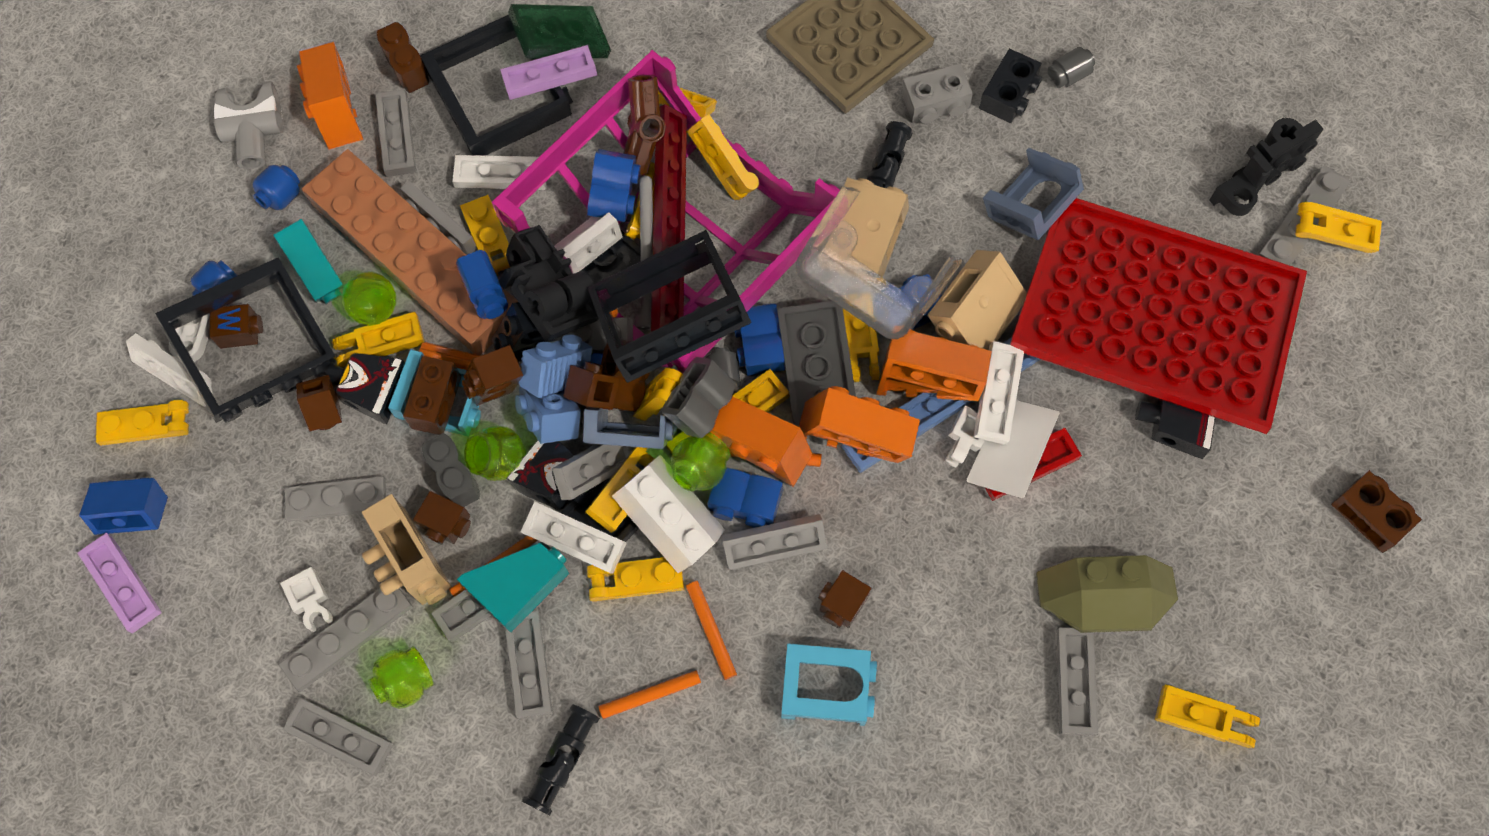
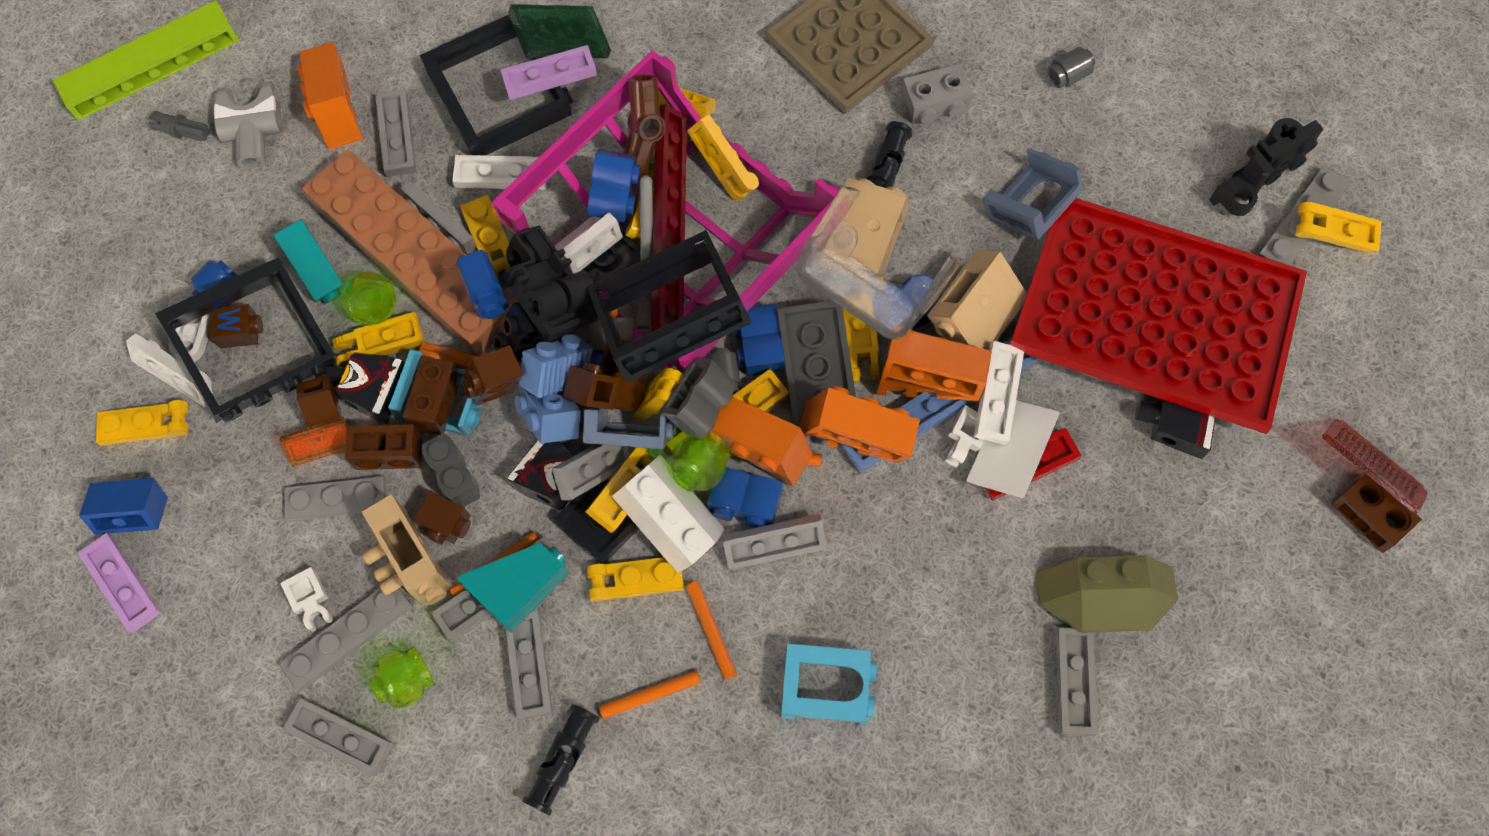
blue head [252,165,300,210] -> none
reddish brown brick [377,22,429,93] -> none
clear neon green piece [464,425,526,481] -> none
white plate [521,501,627,574] -> none
reddish brown brick [818,570,872,628] -> none
black brick [979,48,1043,123] -> none
yellow hinge [1155,685,1260,748] -> none
none -> lime brick [53,0,240,120]
none -> dark grey axle [149,111,210,141]
none -> clear orange tile [280,417,348,467]
none -> reddish brown brick [345,424,423,470]
none -> clear red window [1322,419,1427,514]

